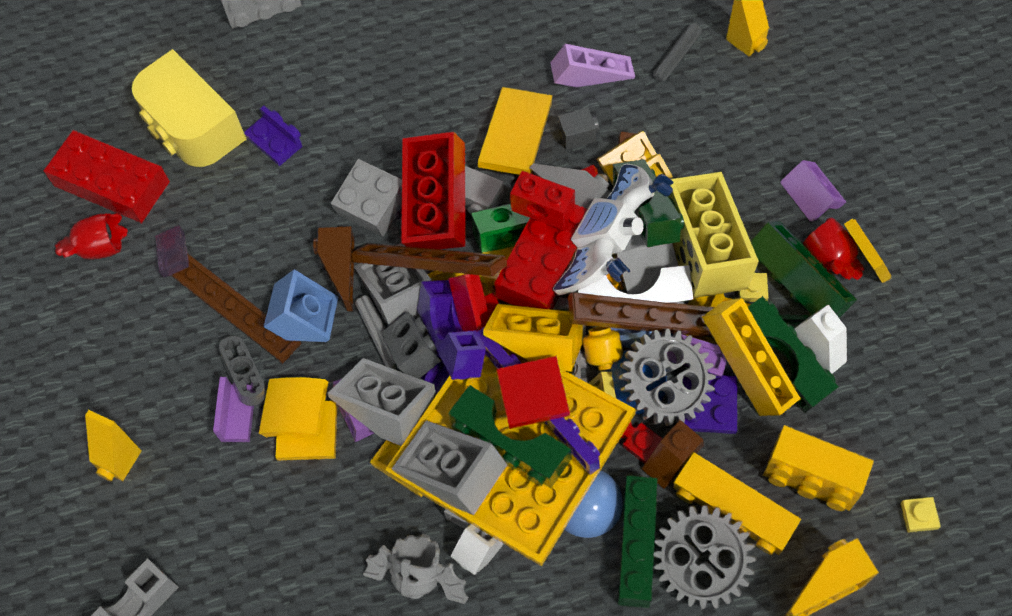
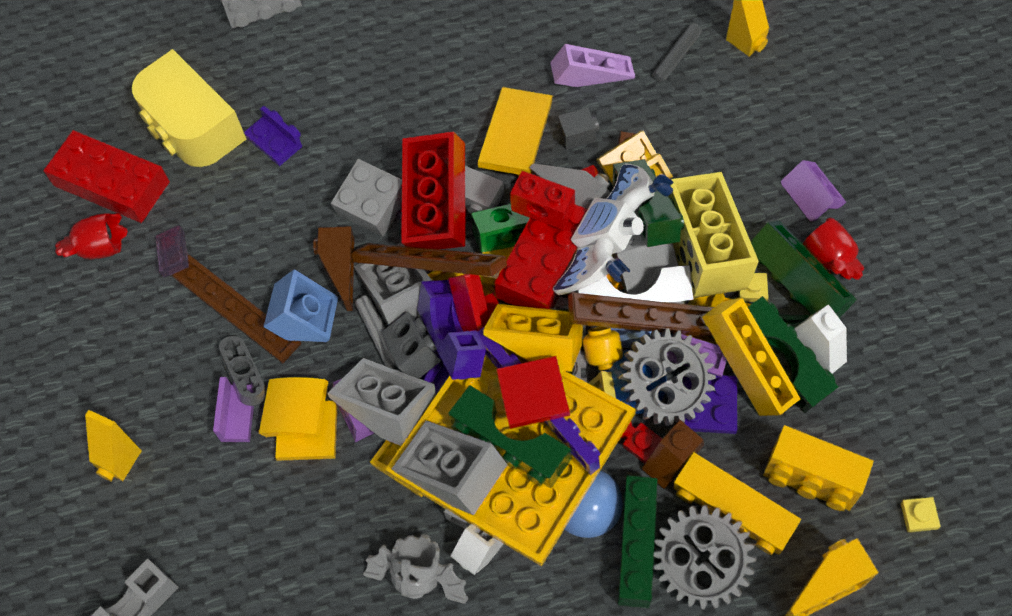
yellow tile [844,219,891,283] -> none

